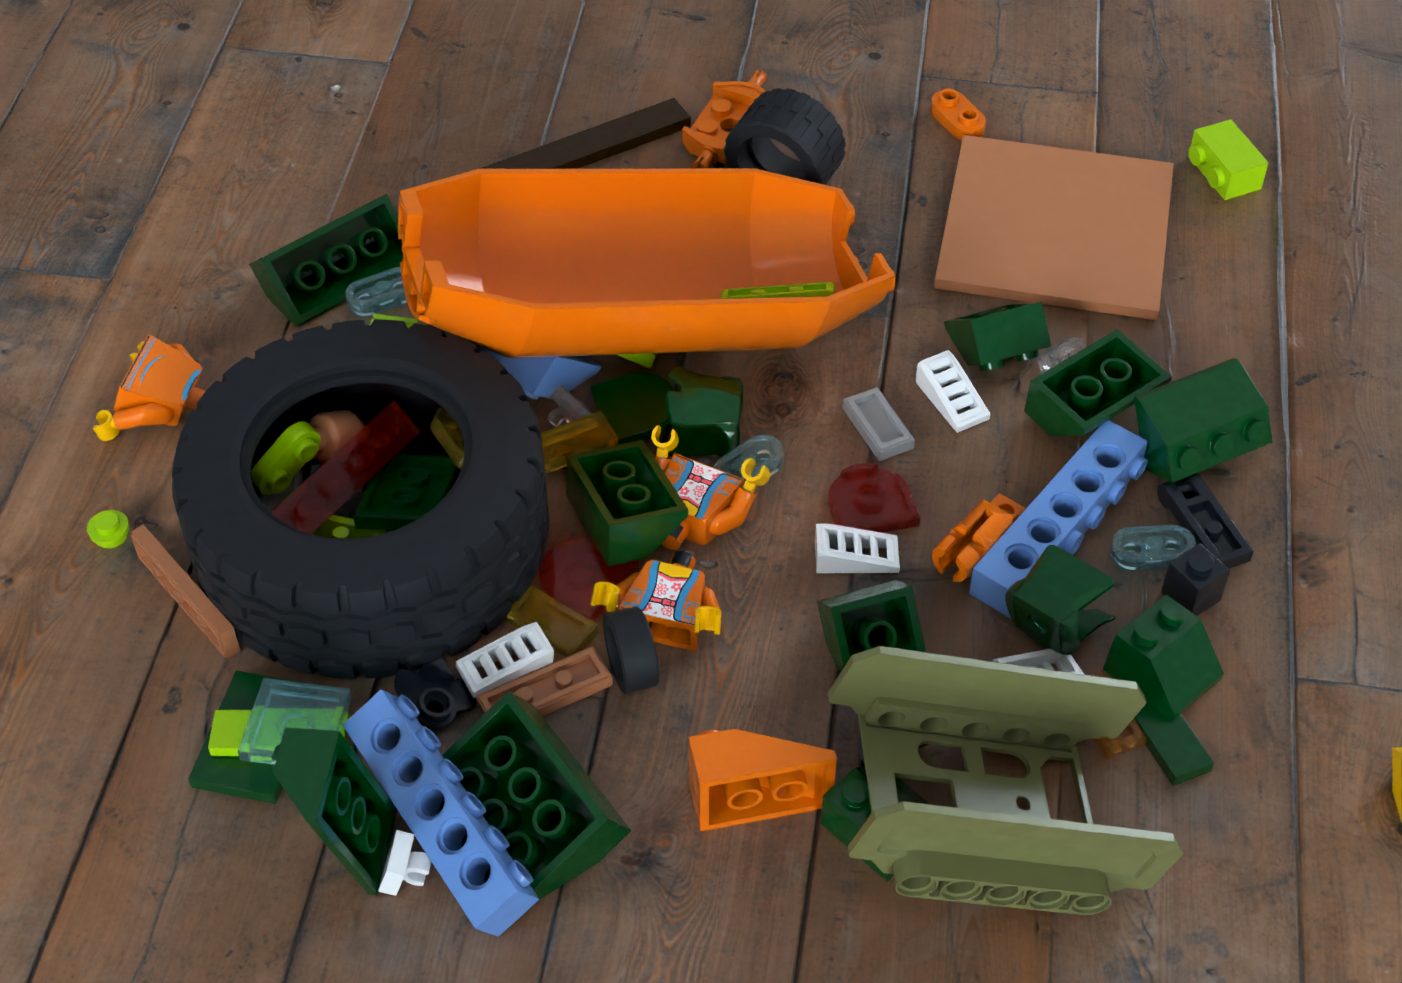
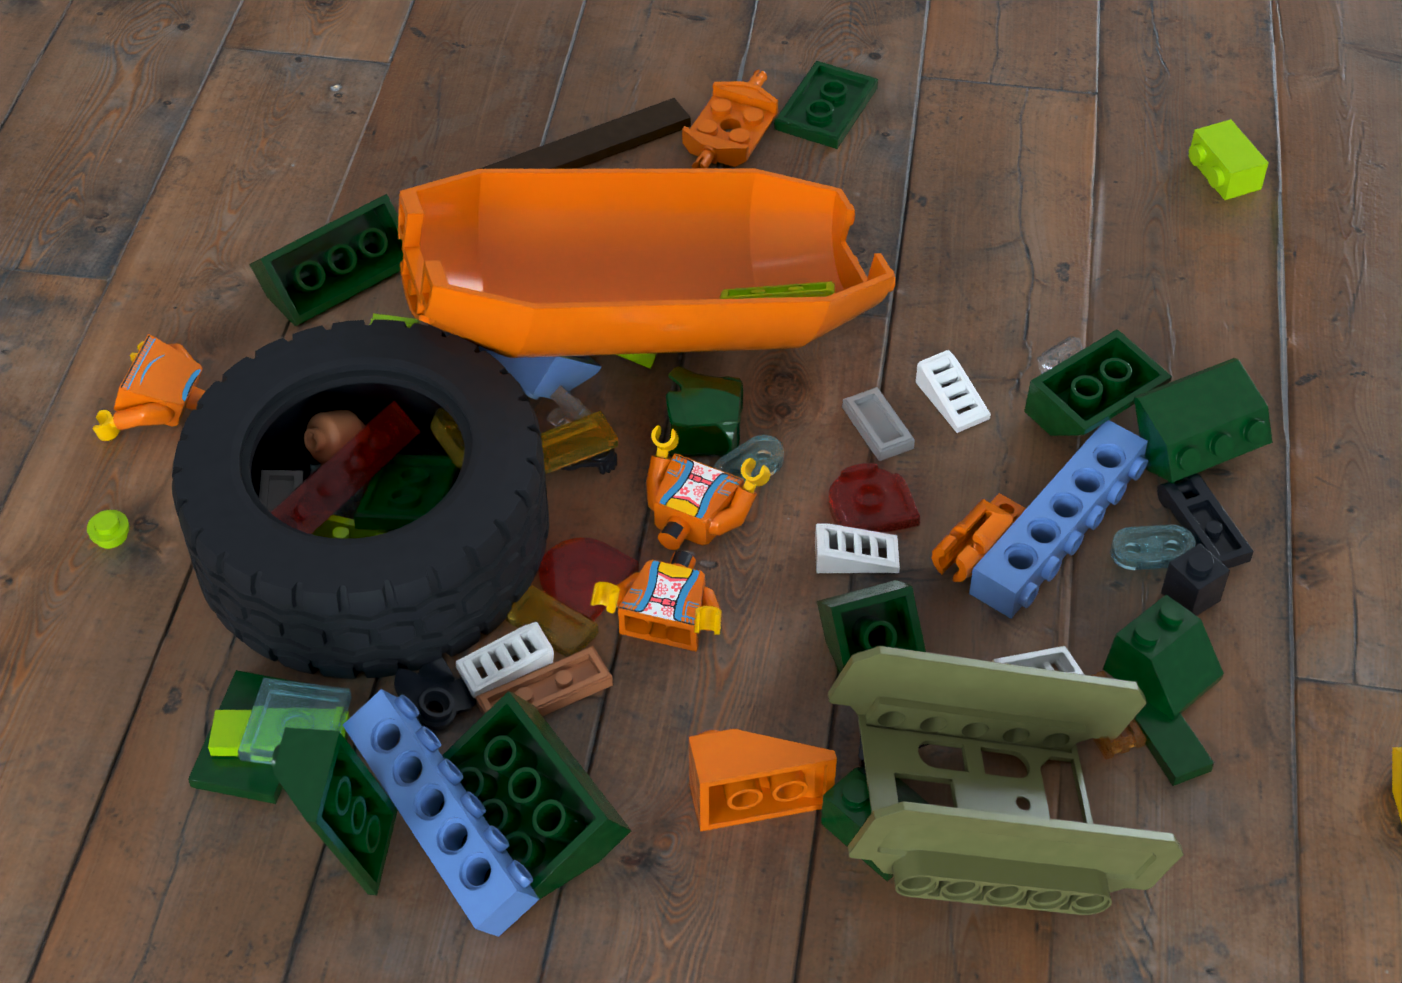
nougat tile [131,524,241,659] -> none
lime plate [251,421,321,495] -> none
clear light blue plate [345,267,407,316] -> none
white tile [378,830,431,896] -> none
dark green slope [566,440,688,566] -> none
dark green tile [590,372,675,446] -> none
black tyre [603,606,659,694] -> none
black tyre [724,88,846,185] -> none
orange plate [931,88,986,141] -> none
nougat tile [934,135,1174,321] -> none
dark green slope [944,301,1051,371] -> none
dark green piece [1005,545,1116,655] -> none
none -> dark green tile [774,61,878,149]

